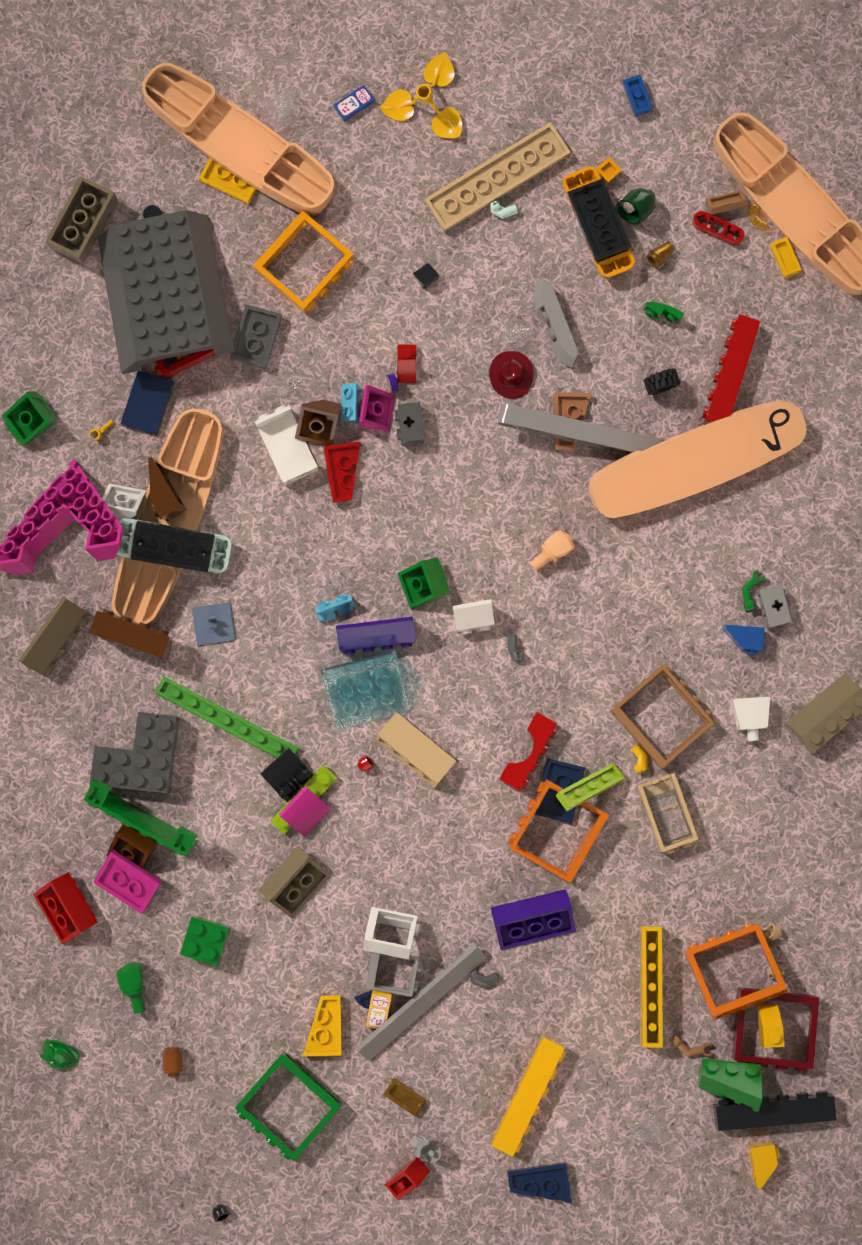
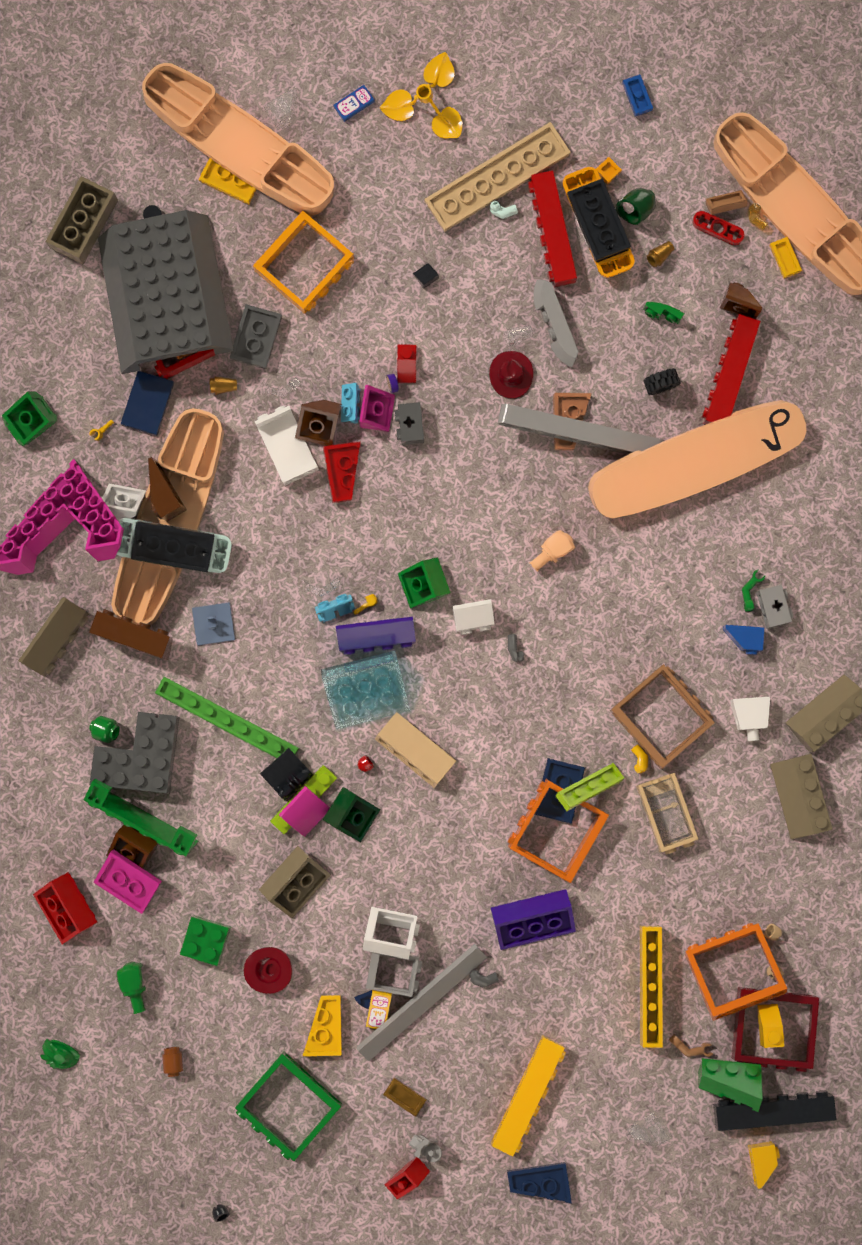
red arch [499,712,558,791] -> none
none -> green head [89,716,120,743]
none -> pearl gold cone [209,376,237,395]
none -> dark red hat [243,947,292,994]
none -> dark green slope [323,787,381,843]
none -> yellow hand [353,594,377,615]
none -> red brick [528,170,577,288]
none -> reddish brown slope [720,282,763,319]
none -> dark tan slope [770,754,833,839]

